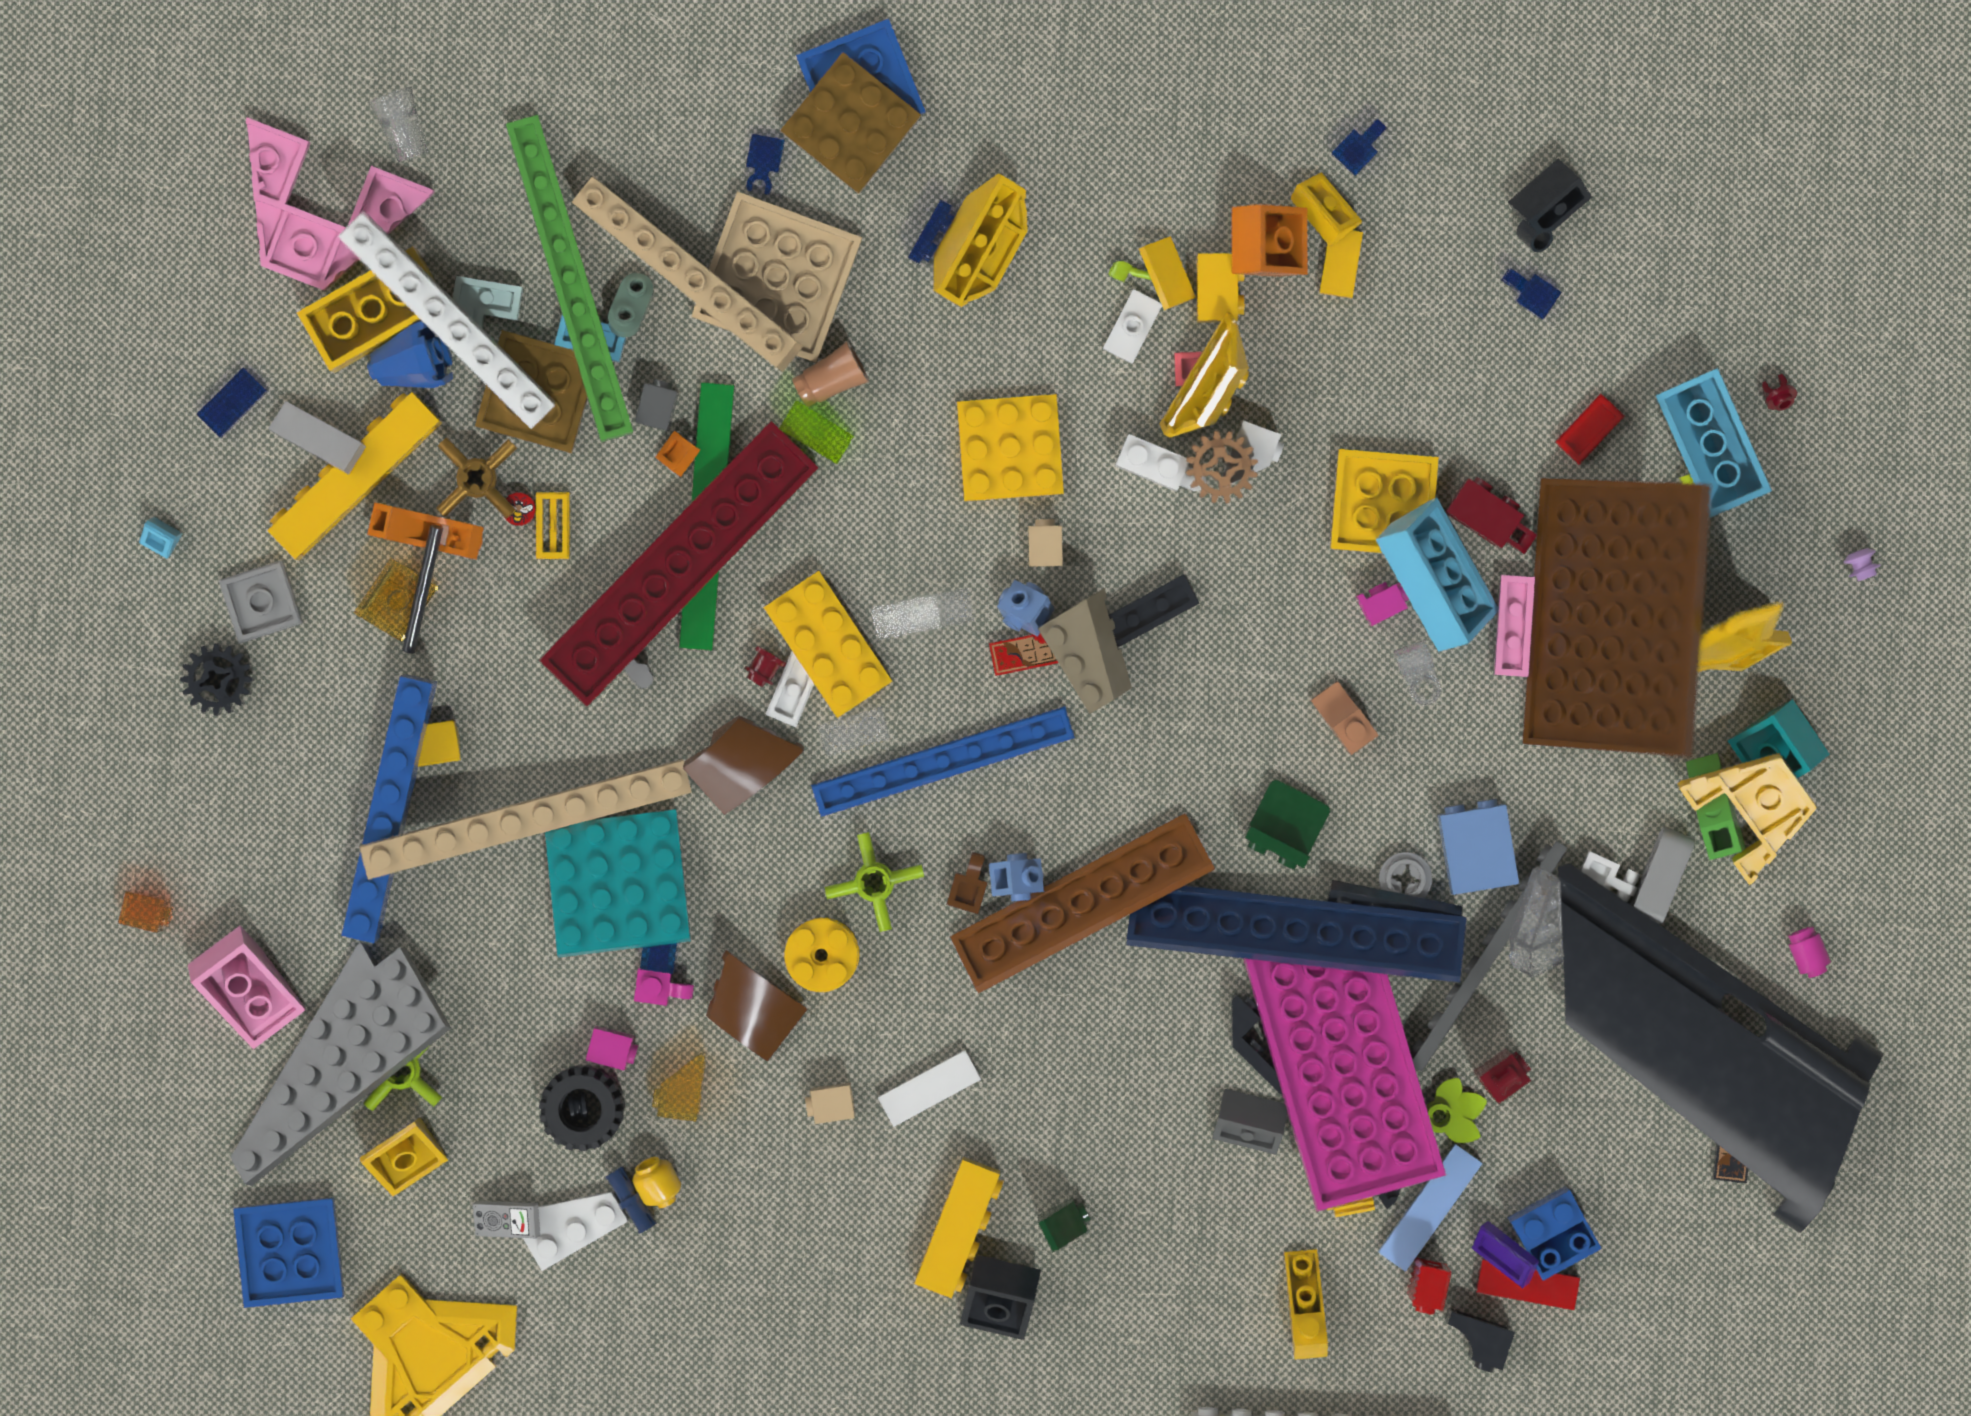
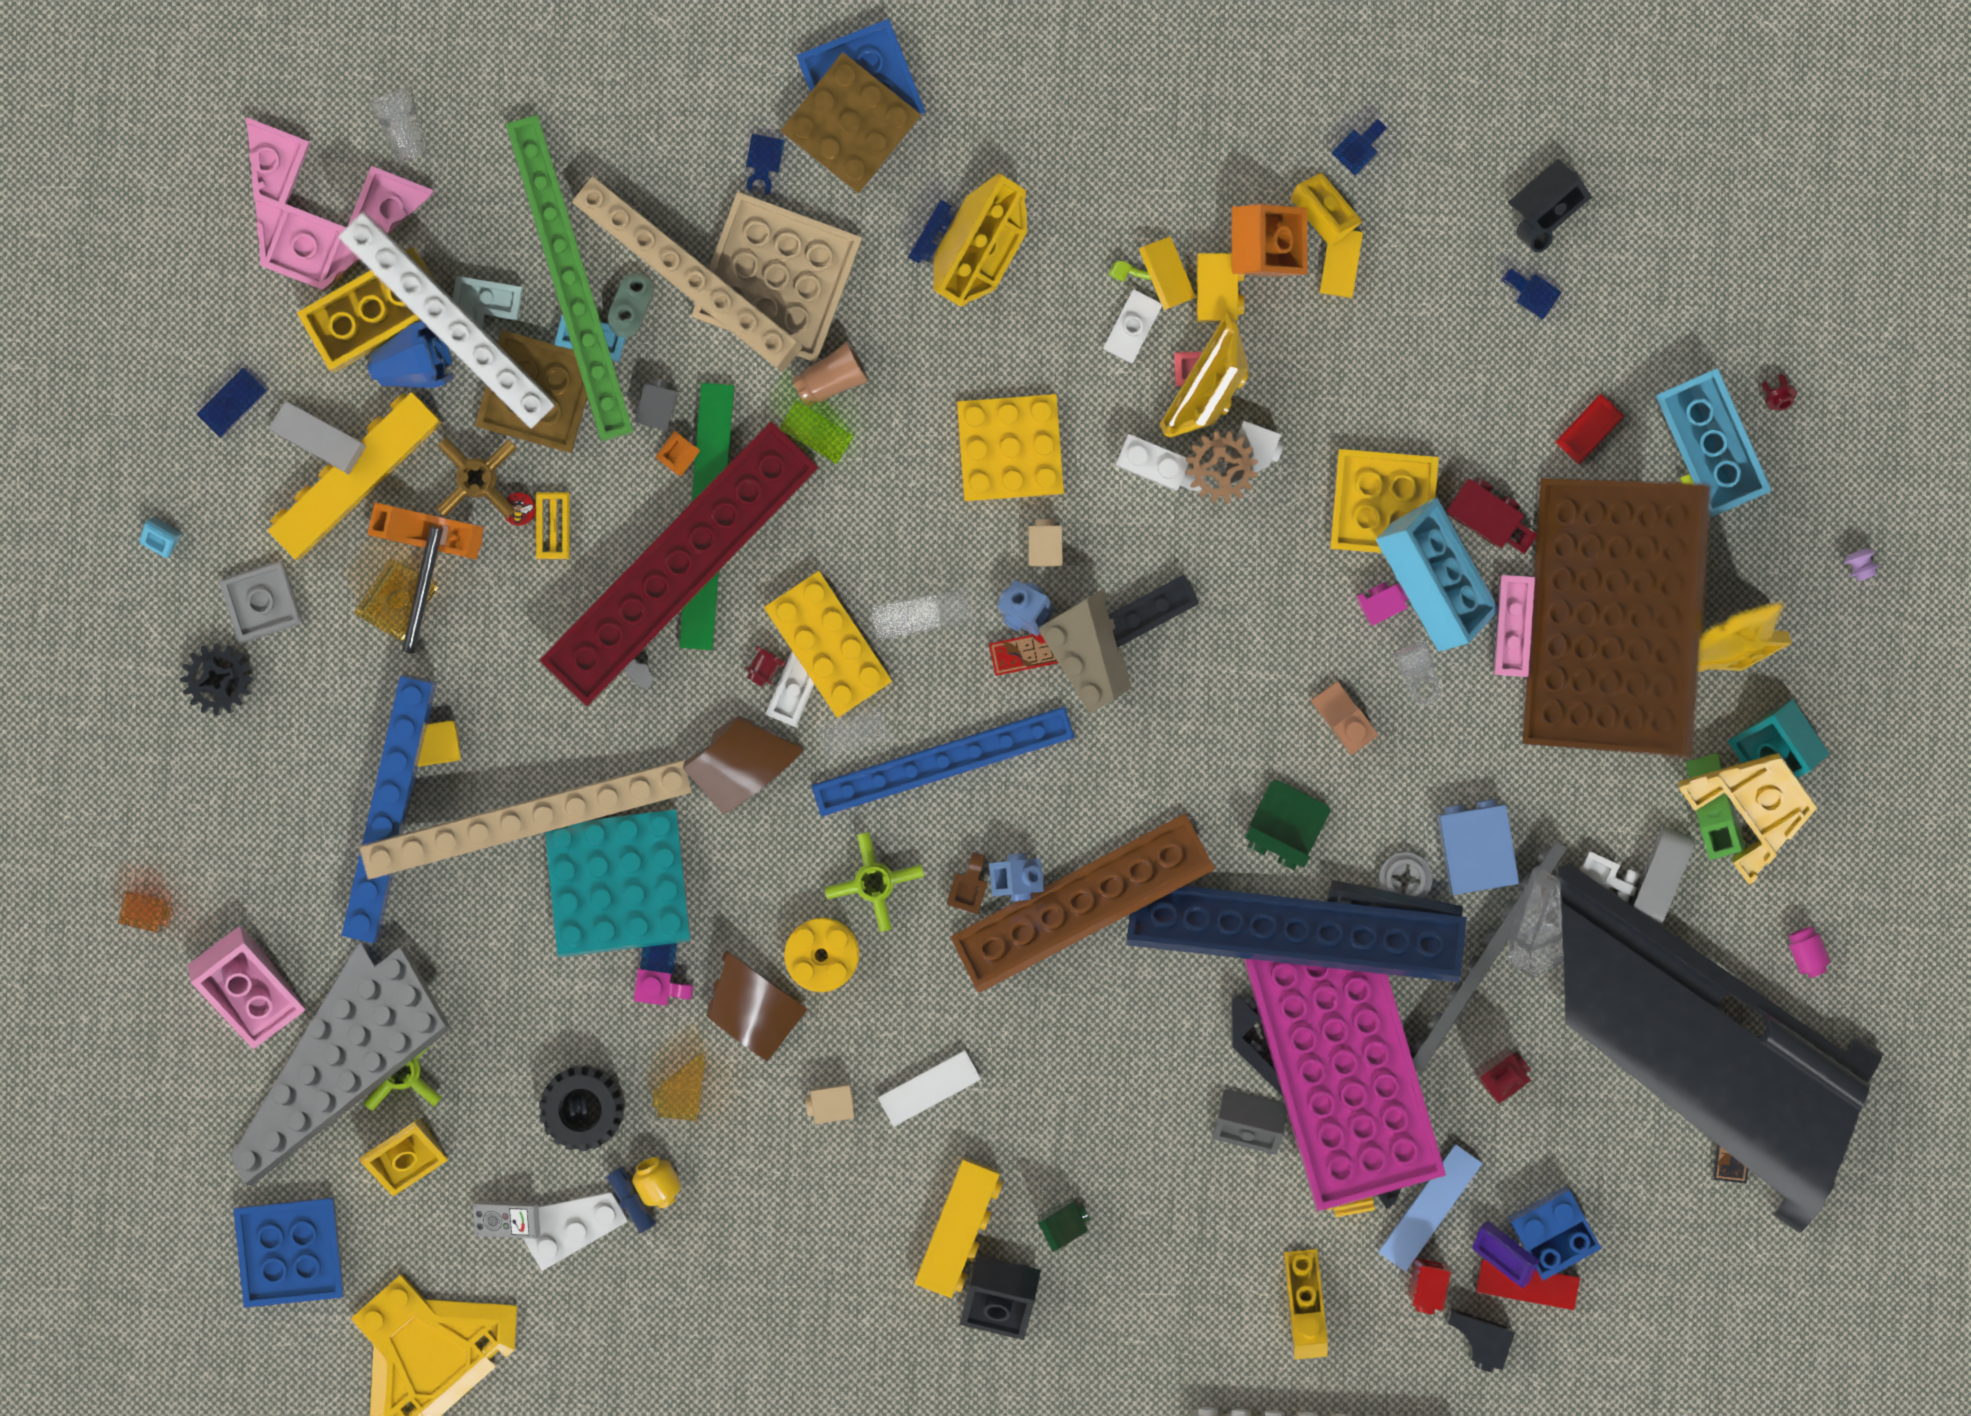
dark pink brick [586,1026,639,1071] -> none
lime plate [1426,1078,1487,1143] -> none

